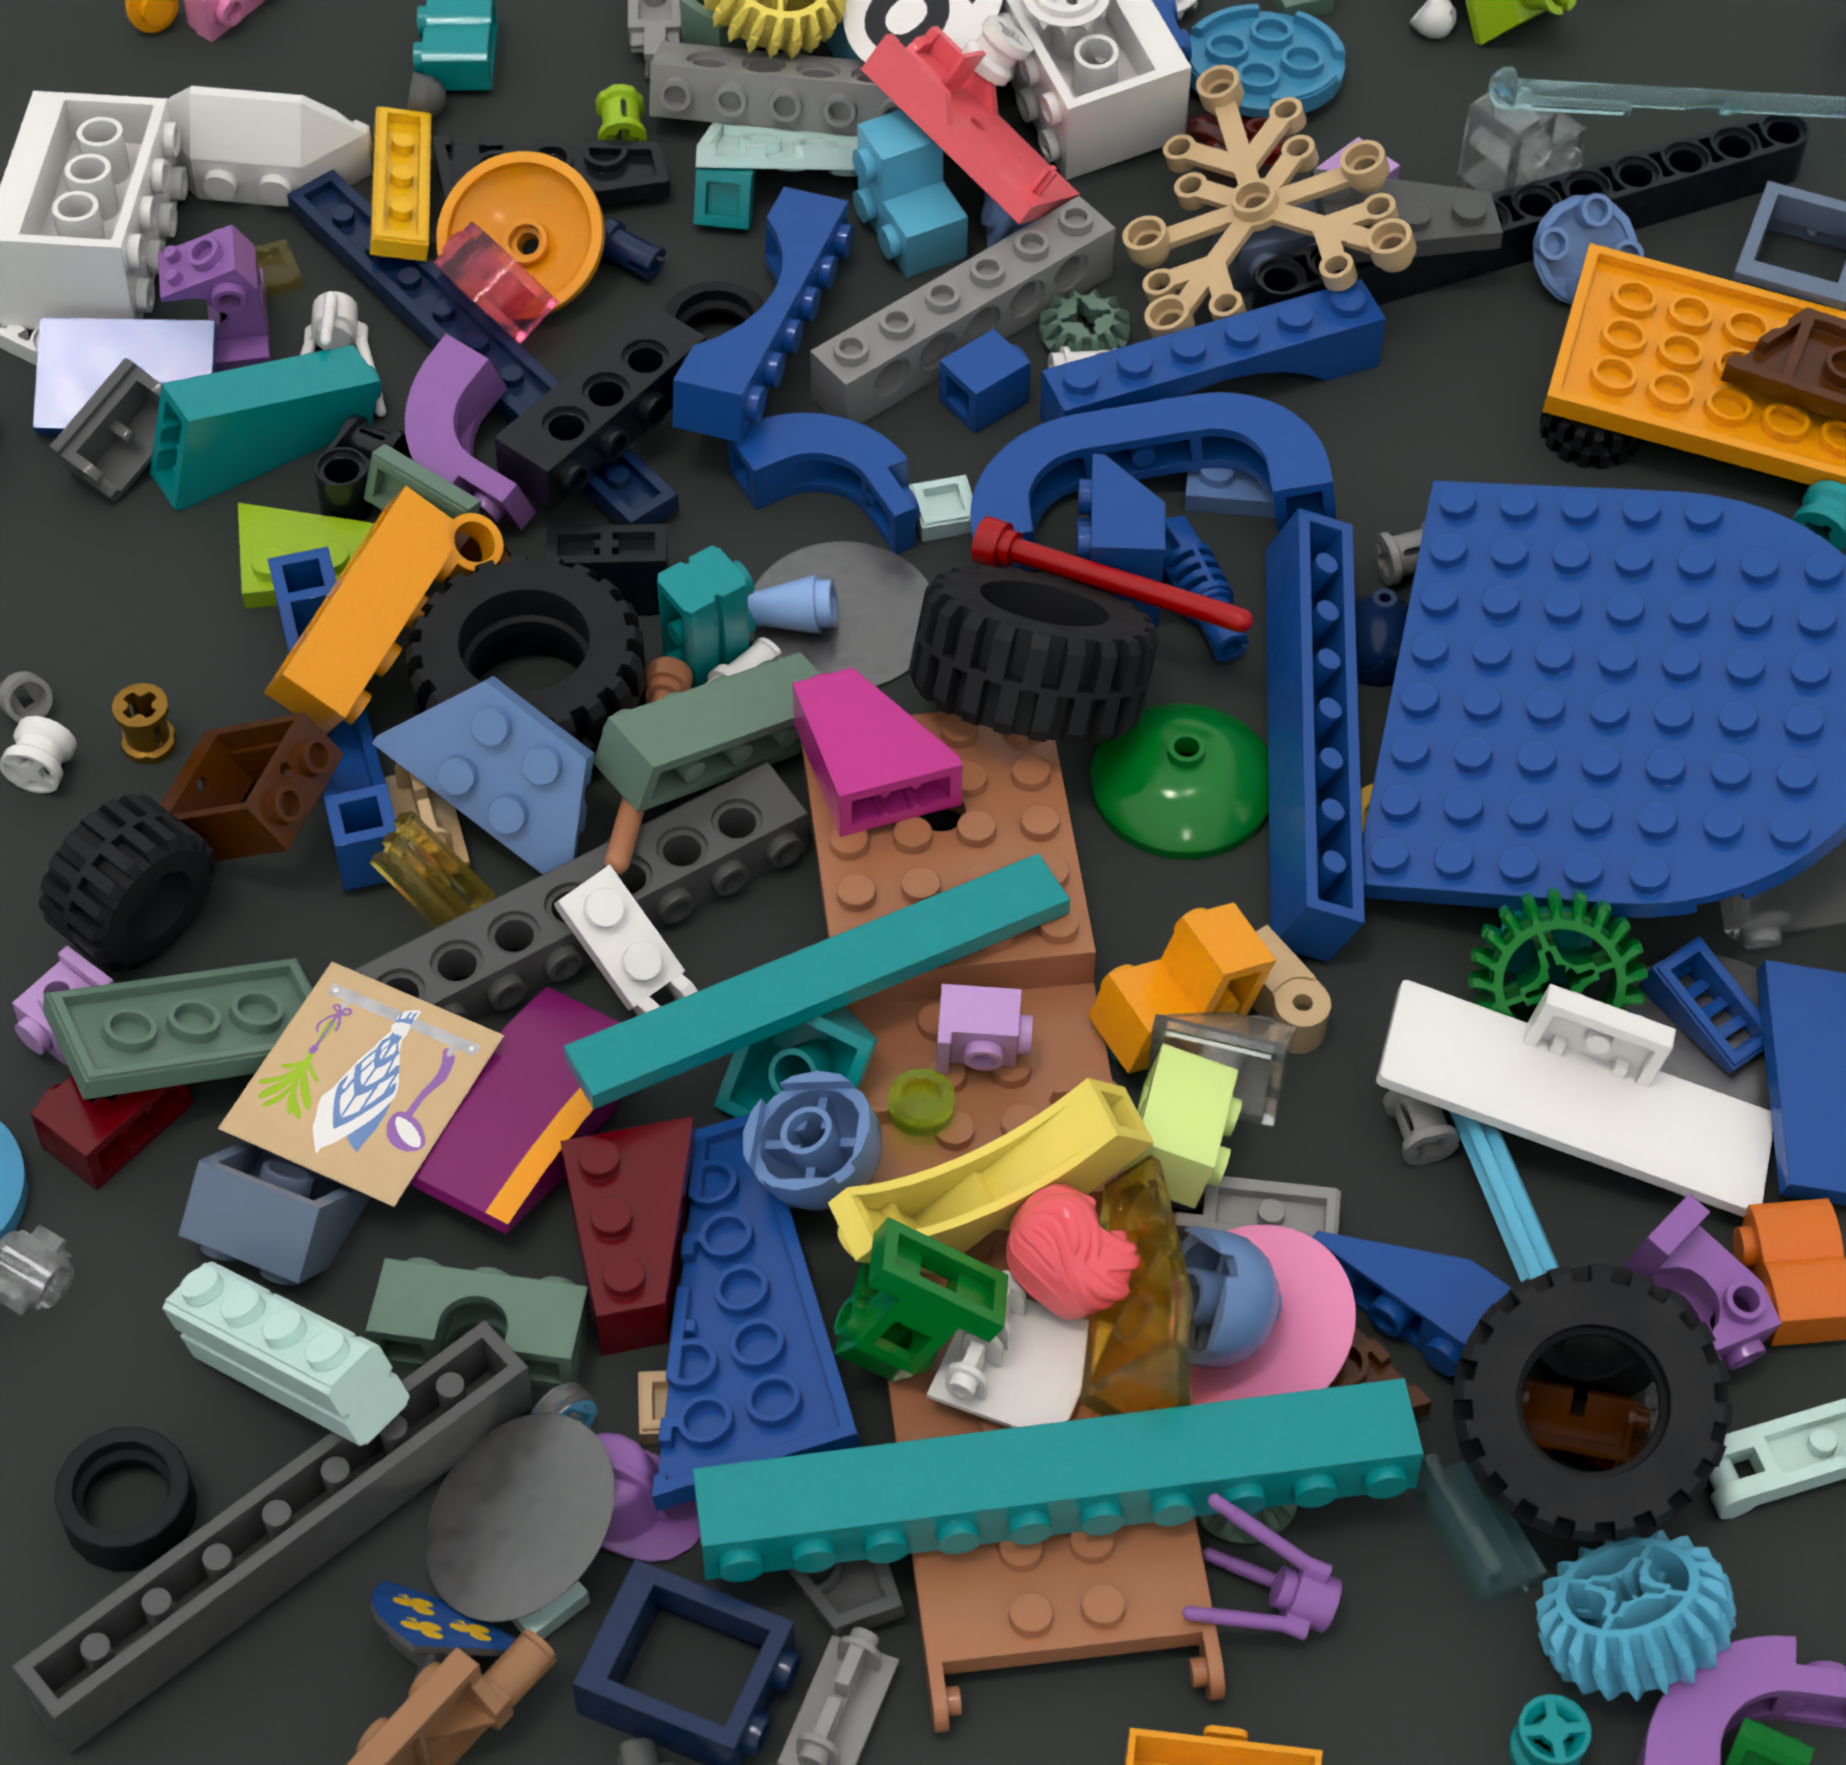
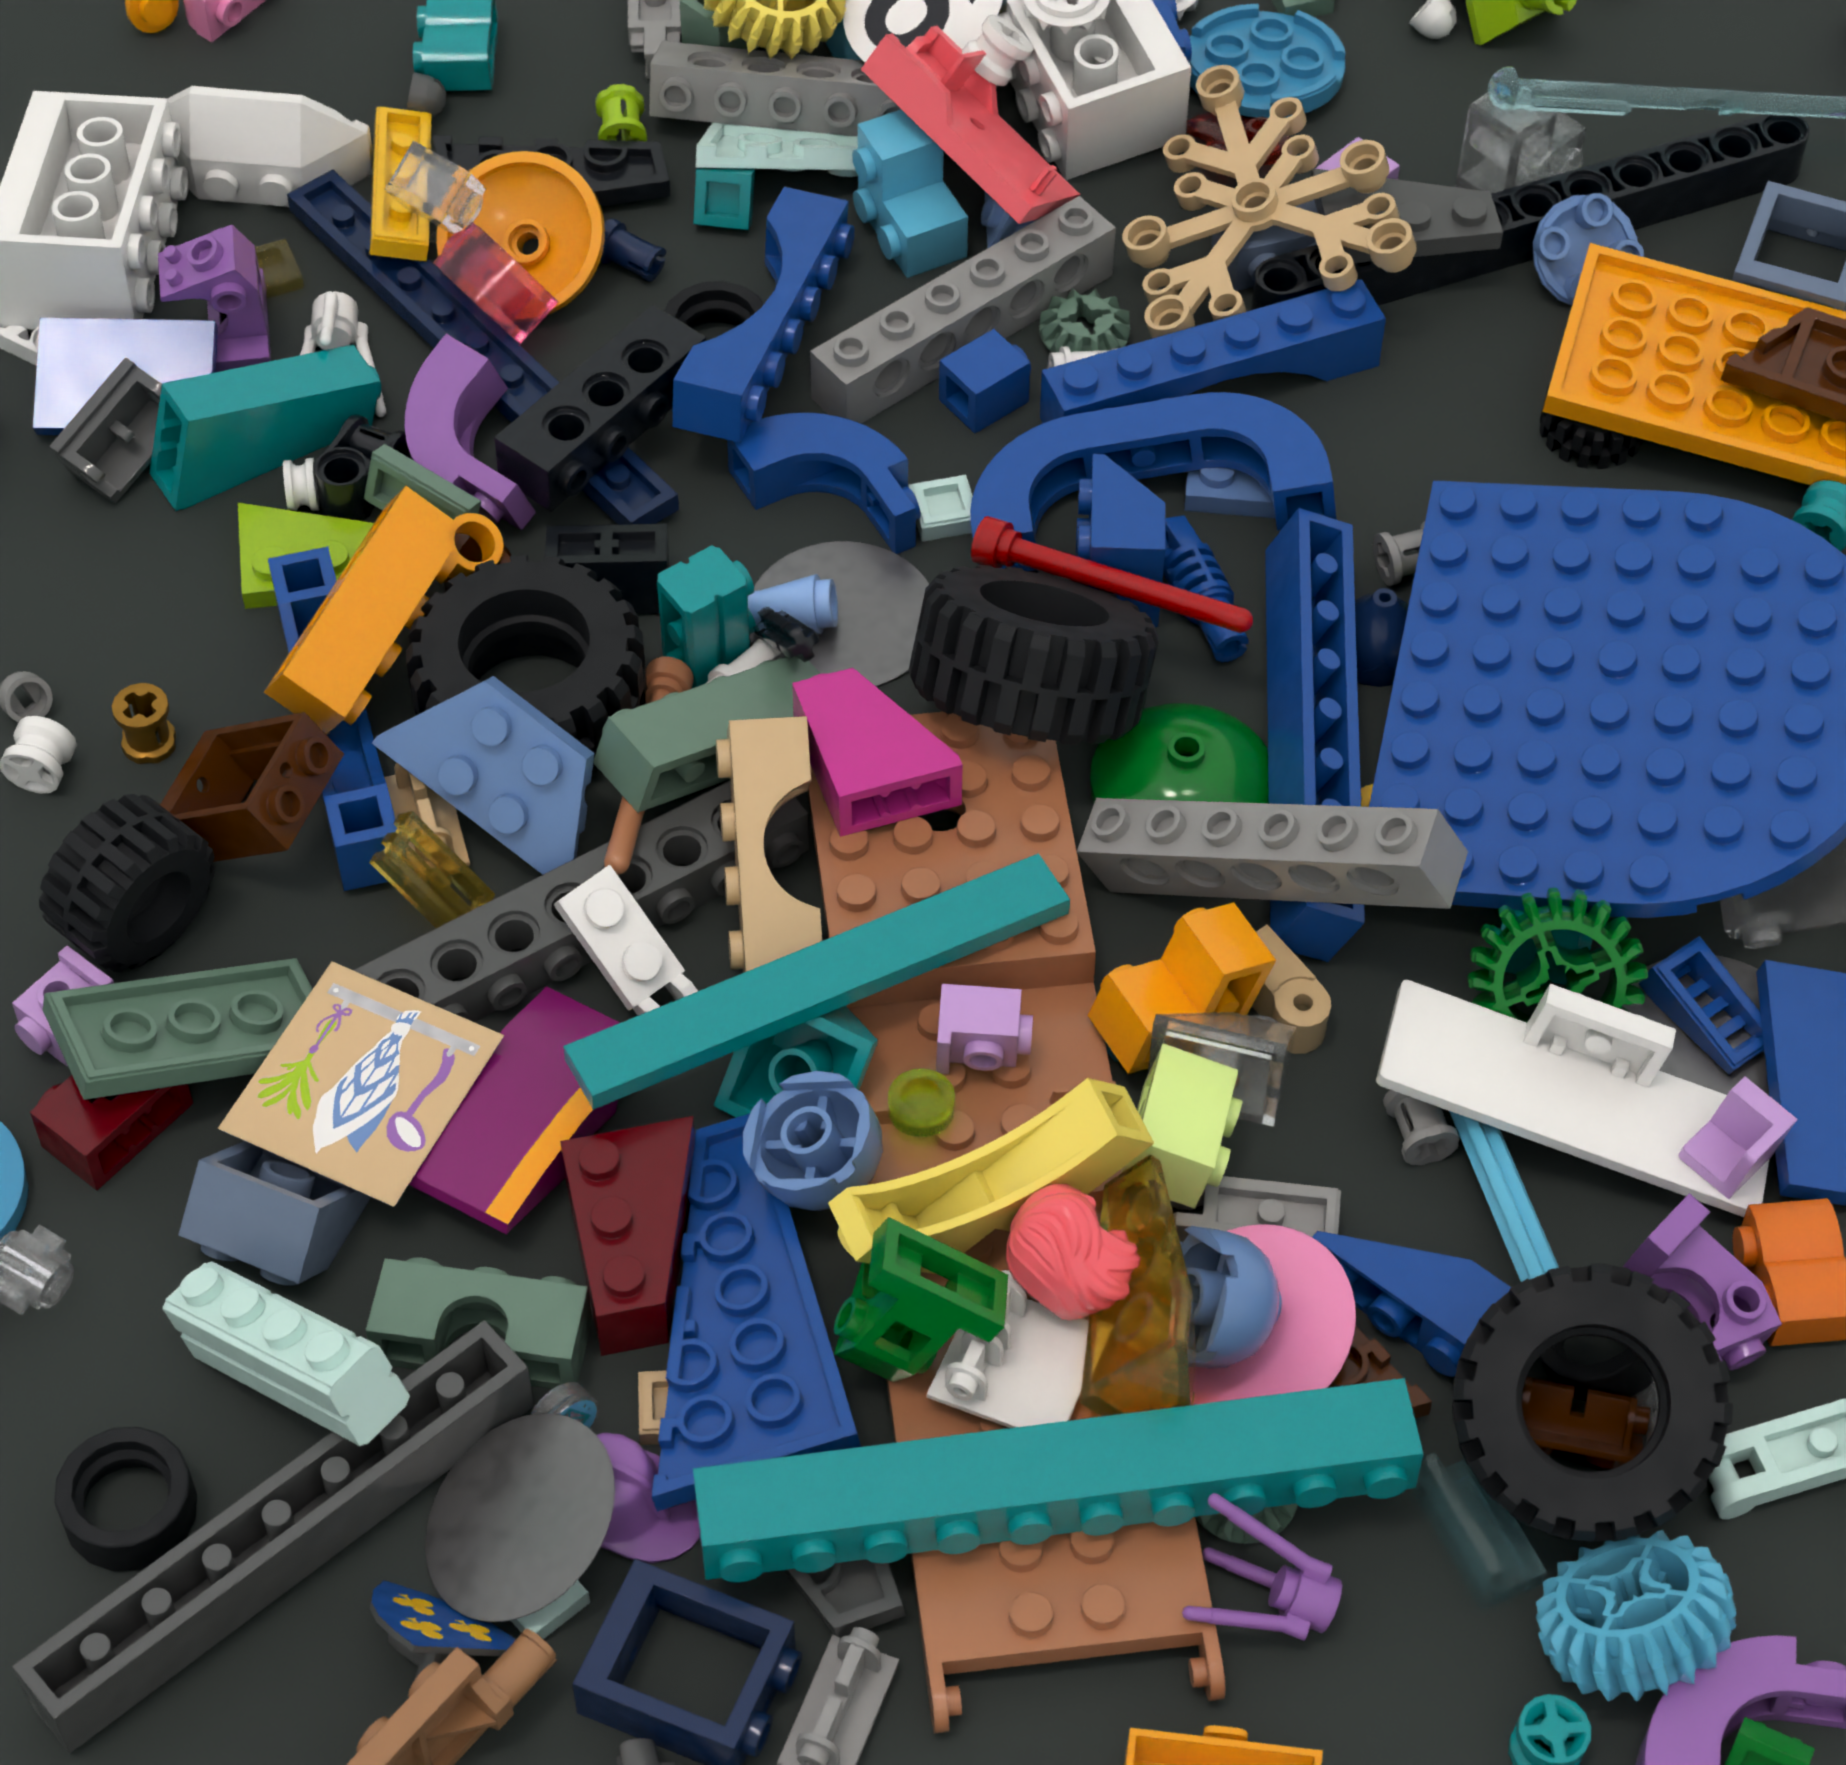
none -> white bush [283,458,320,511]
none -> clear brick [384,140,486,237]
none -> tan arch [716,716,822,973]
none -> black axle [753,606,820,662]
none -> light grey brick [1077,798,1468,909]
none -> lavender panel [1679,1076,1798,1199]

